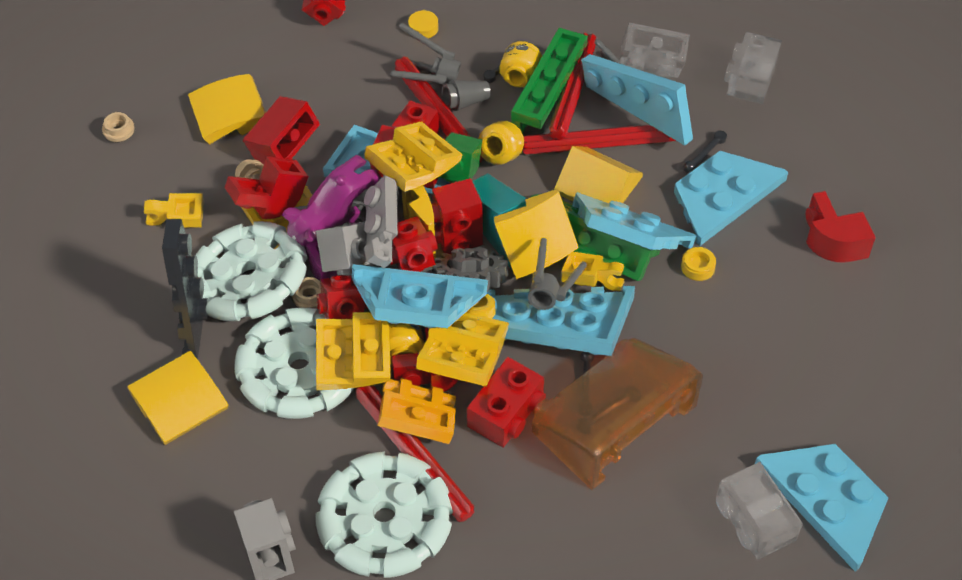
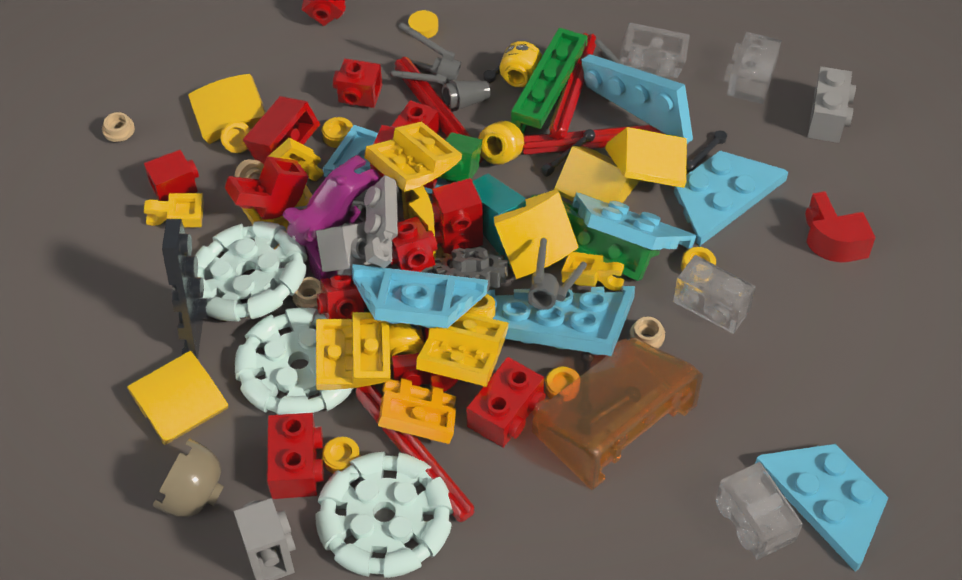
none -> red brick [144,149,199,201]
none -> dark tan cylinder [153,438,224,517]
none -> yellow tile [220,121,251,153]
none -> red brick [267,413,324,499]
none -> yellow plate [268,138,324,181]
none -> yellow tile [322,117,353,148]
none -> yellow tile [322,437,360,474]
none -> red brick [333,58,382,108]
none -> black hinge [541,129,596,177]
none -> yellow tile [545,367,581,404]
none -> yellow slope [605,127,687,188]
none -> tan plate [630,317,665,351]
none -> clear brick [673,255,756,334]
none -> light grey brick [807,66,856,143]

